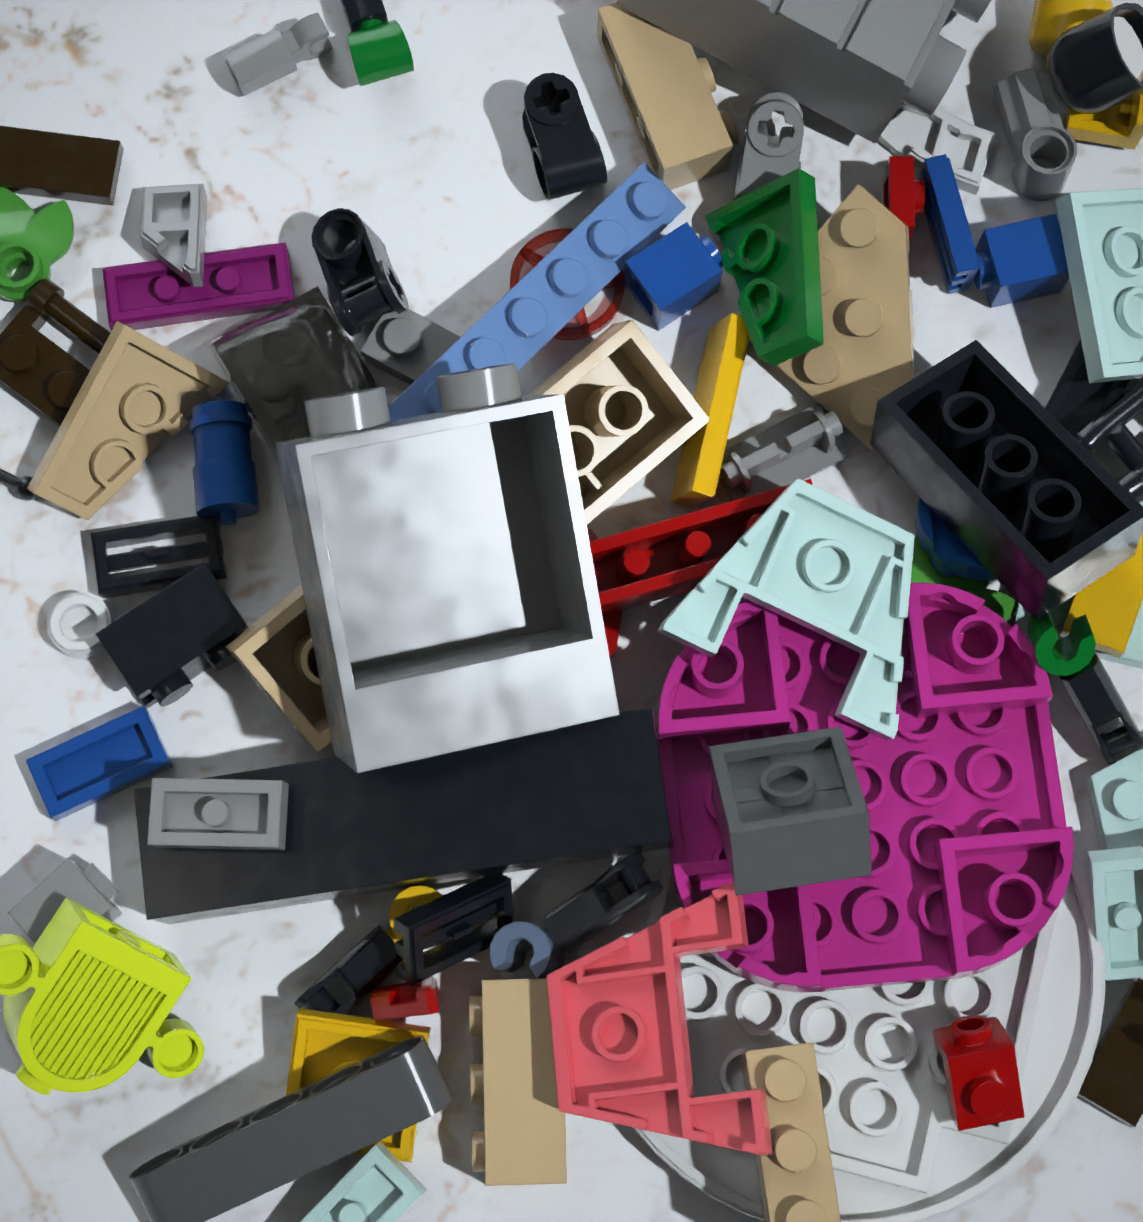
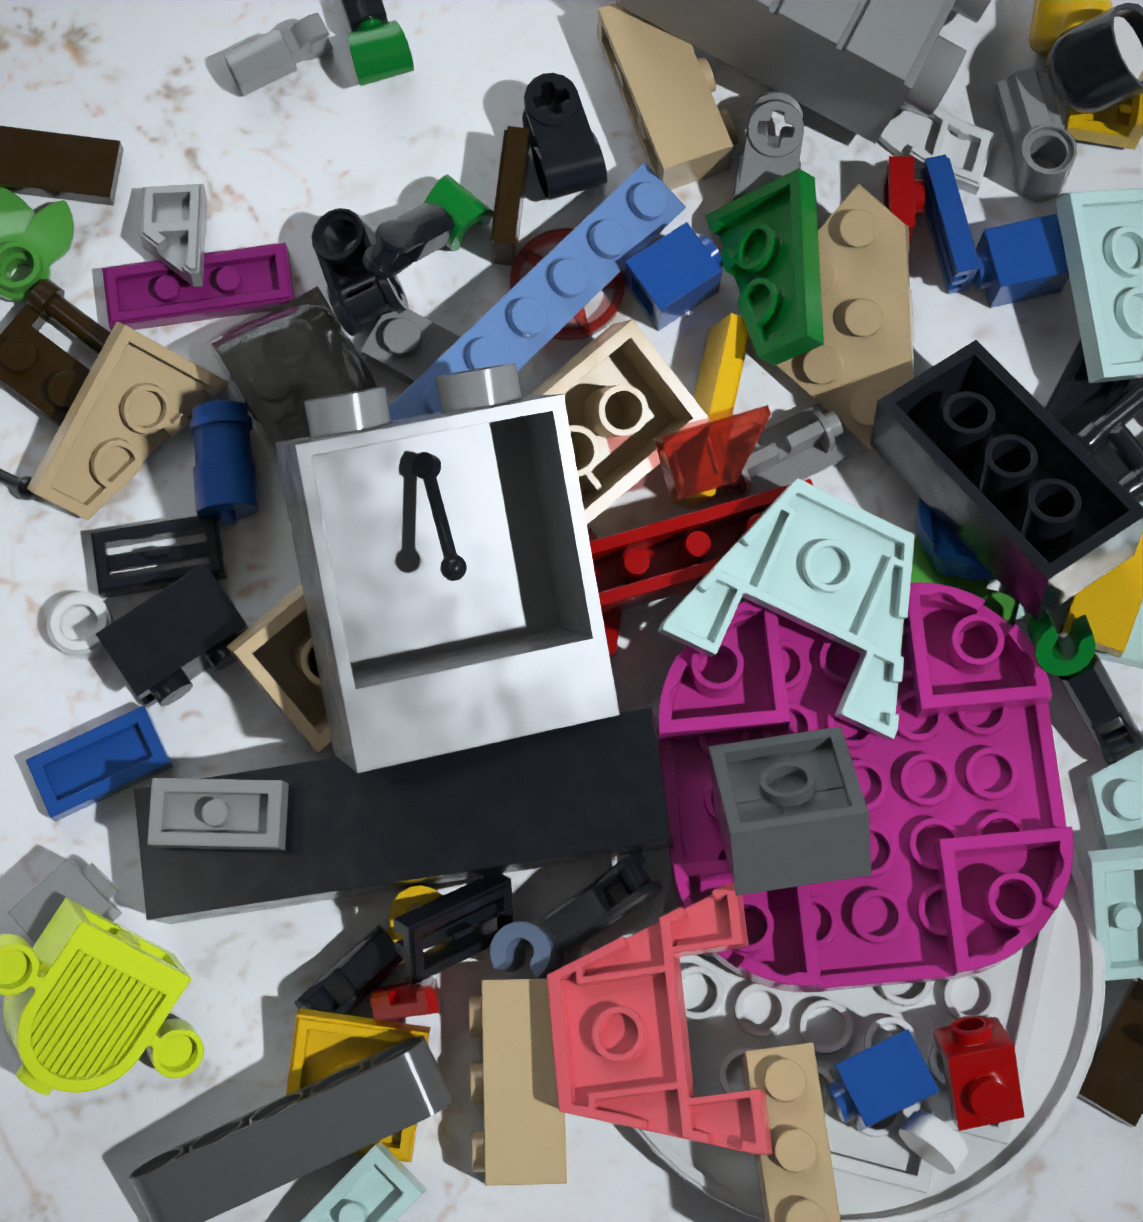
none -> black piece [362,174,494,278]
none -> black hinge [412,452,467,581]
none -> dark brown tile [490,126,530,266]
none -> clear red tile [654,405,771,500]
none -> blue brick [826,1029,940,1132]
none -> white tile [899,1110,969,1174]

